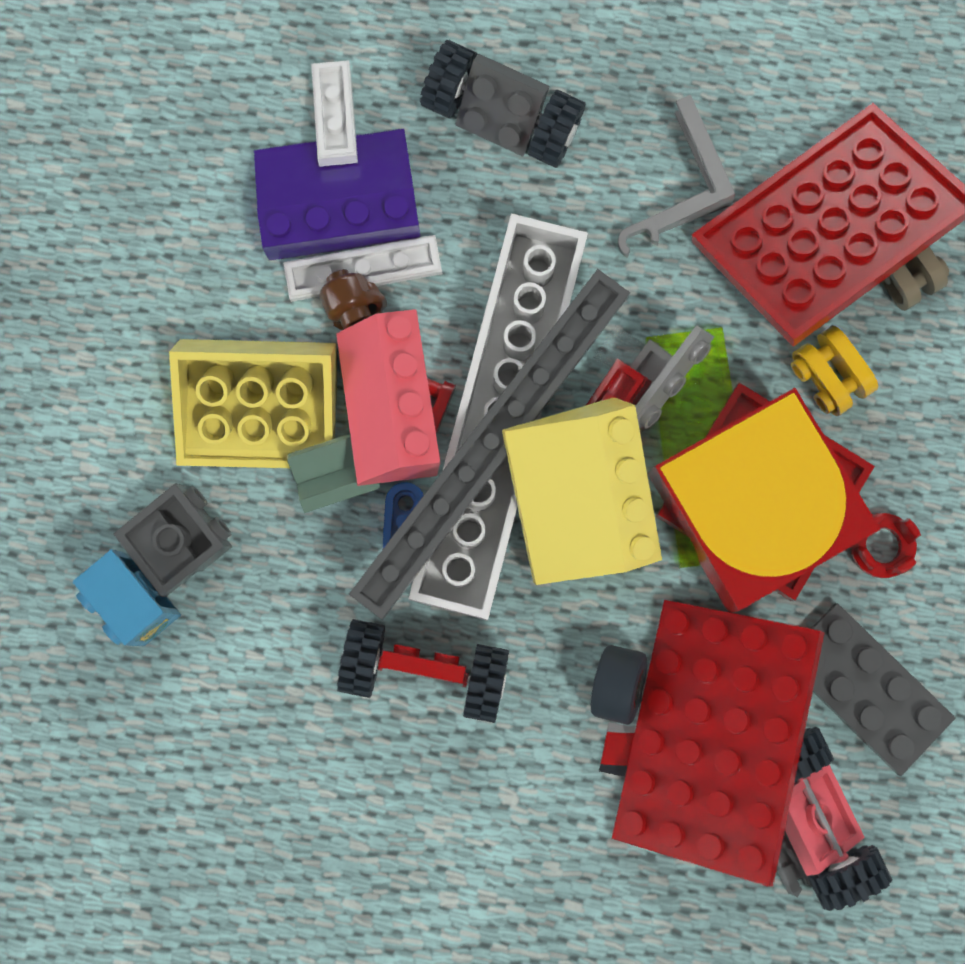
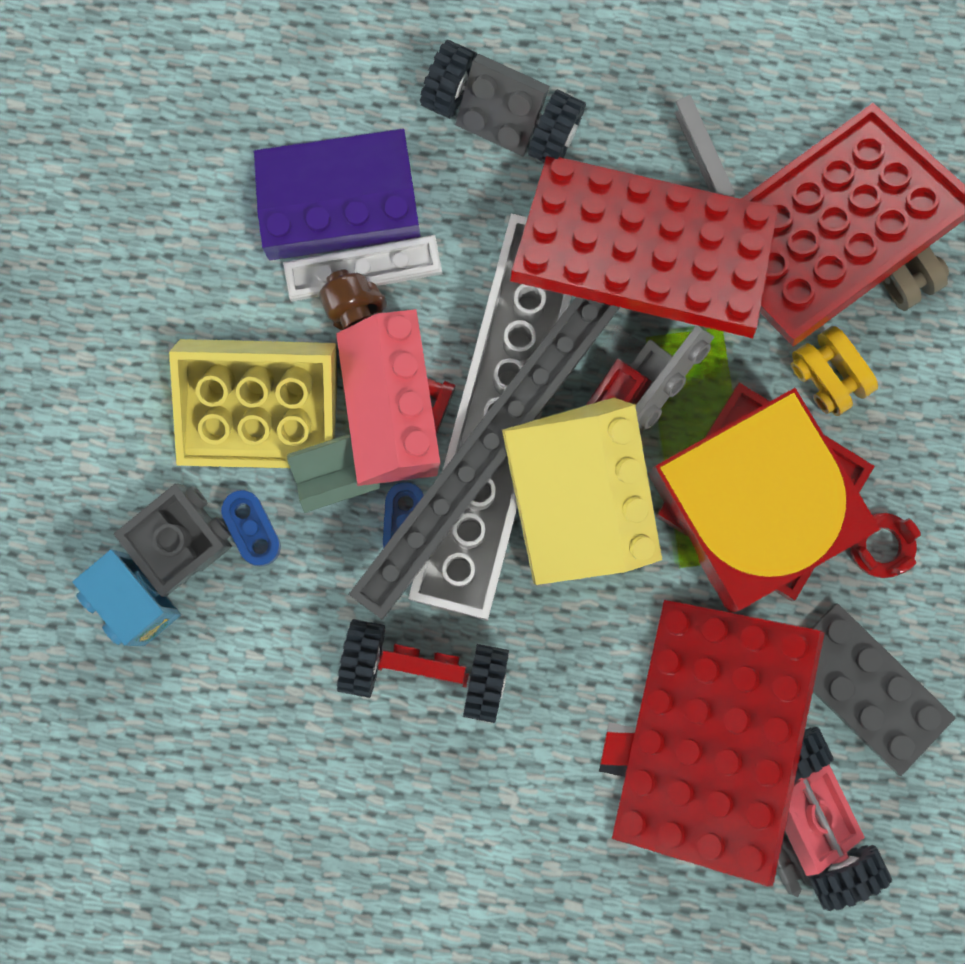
white tile [311,60,358,167] -> none
black wheel [591,645,647,725] -> none
none -> blue plate [221,490,281,567]
none -> red plate [510,156,778,339]

